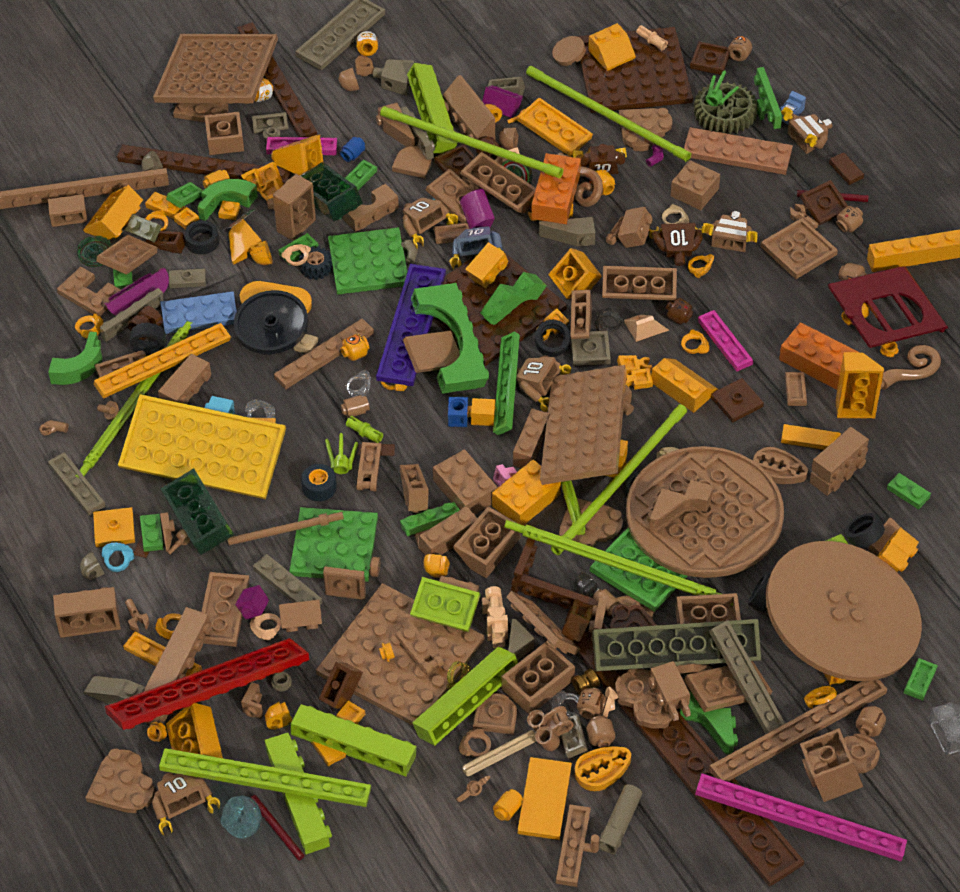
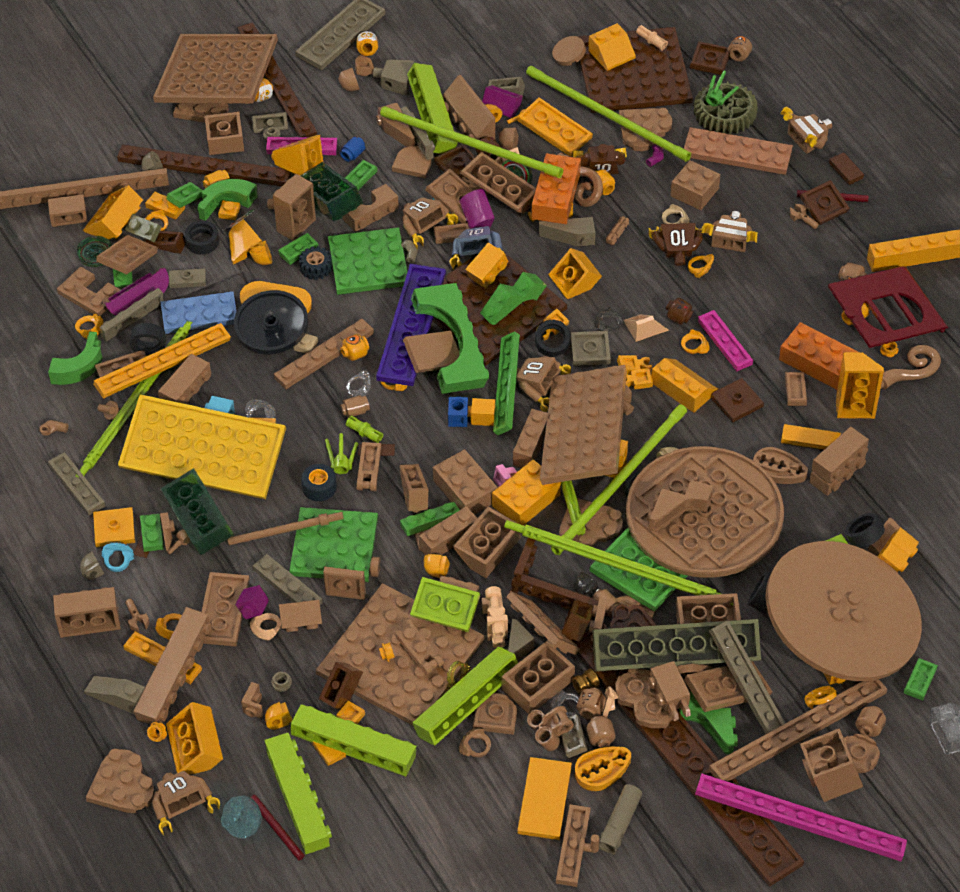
red plate [105,638,310,730] -> none
reddish brown wheel [128,305,163,340] -> none
lime plate [159,748,371,807] -> none
light orange plate [174,207,199,230] -> none
light orange slope [241,162,284,201] -> none
light nougat piece [281,244,311,266] -> none
medium nougat piece [456,775,490,802] -> none
tan axle [462,730,536,776] -> none
light orange brick [493,789,523,821] -> none
medium nougat slope [571,290,592,339] -> none
medium nougat slope [602,266,677,300] -> none
medium nougat brick [618,207,652,248] -> none
bright green plate [754,67,782,129] -> none
medium nougat plate [761,218,838,279] -> none
medium blue leg [779,91,806,125] -> none
medium nougat head [836,206,863,233] -> none
bright green plate [887,473,931,510] -> none

